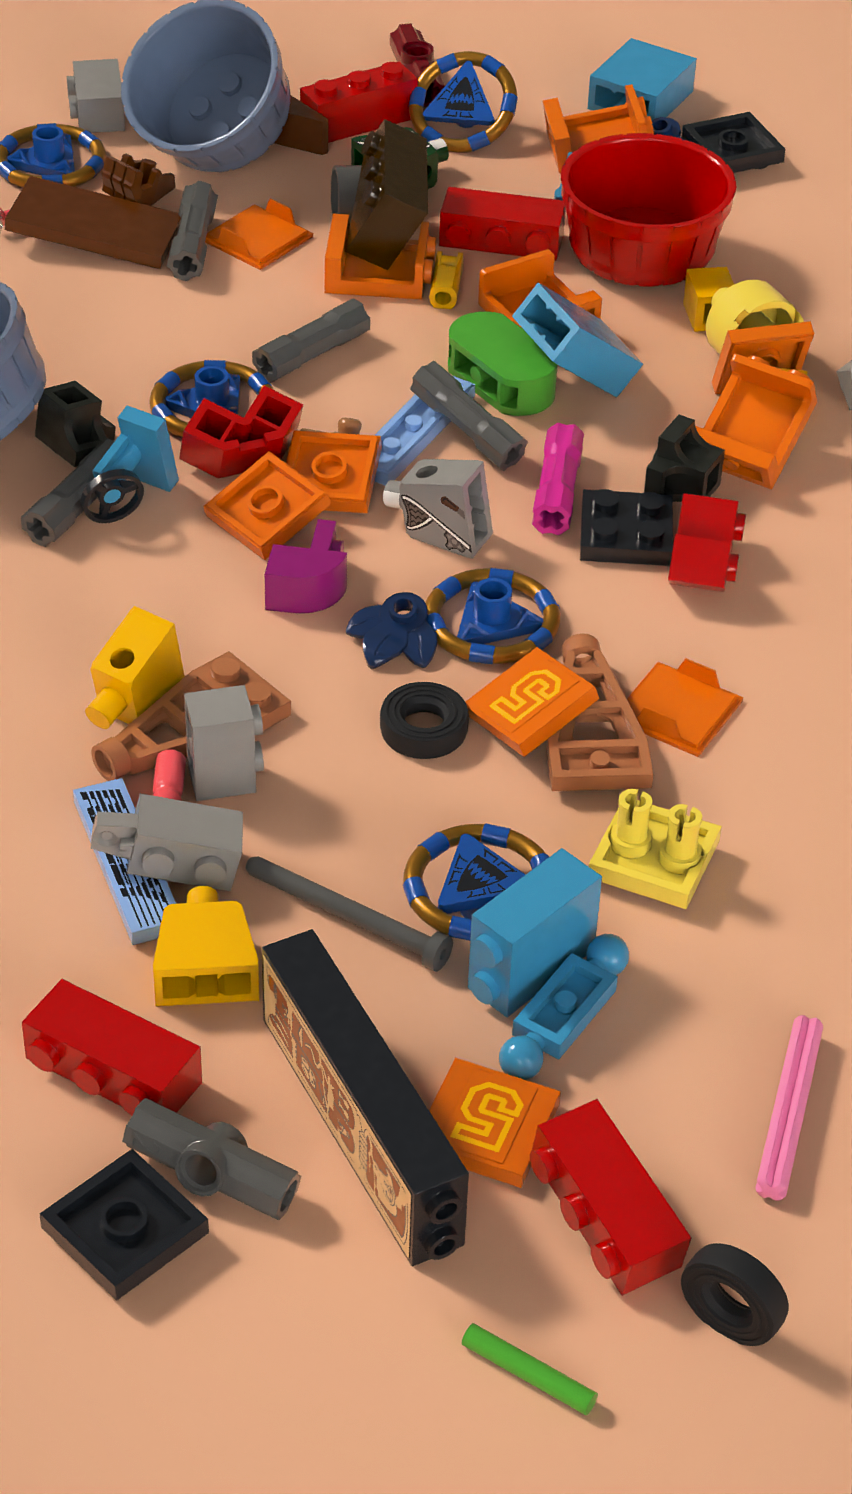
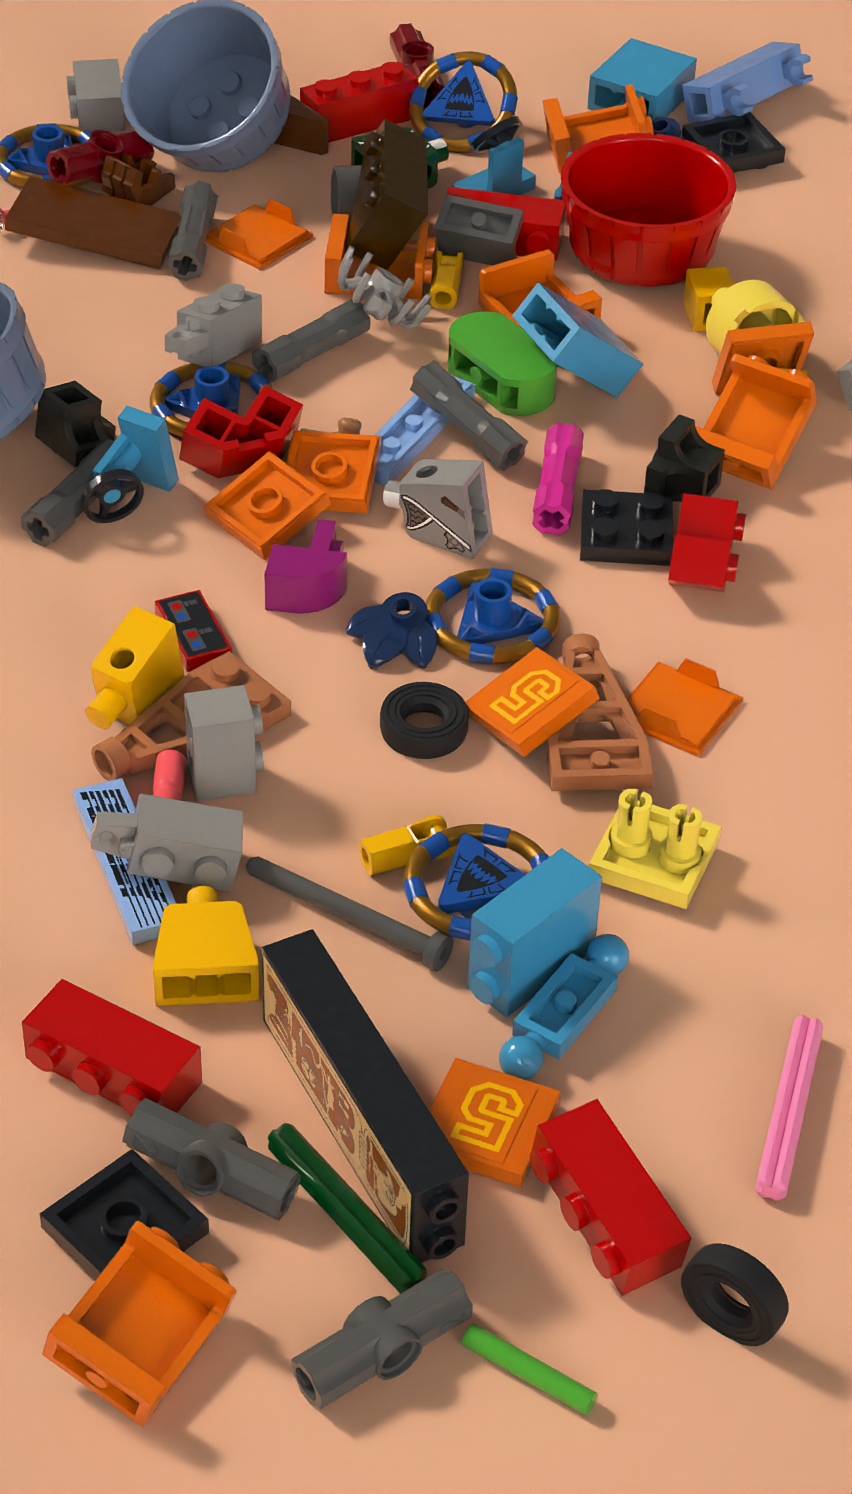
none -> orange panel [42,1221,237,1427]
none -> dark red piece [45,130,155,184]
none -> tile [155,590,232,672]
none -> light grey hinge [165,284,262,367]
none -> dark green axle [268,1123,427,1294]
none -> dark grey piece [291,1269,473,1409]
none -> light grey animal [338,246,432,328]
none -> yellow bar [359,815,457,876]
none -> dark grey panel [434,194,525,266]
none -> dark azure piece [452,116,536,195]
none -> medium blue brick [682,41,813,122]

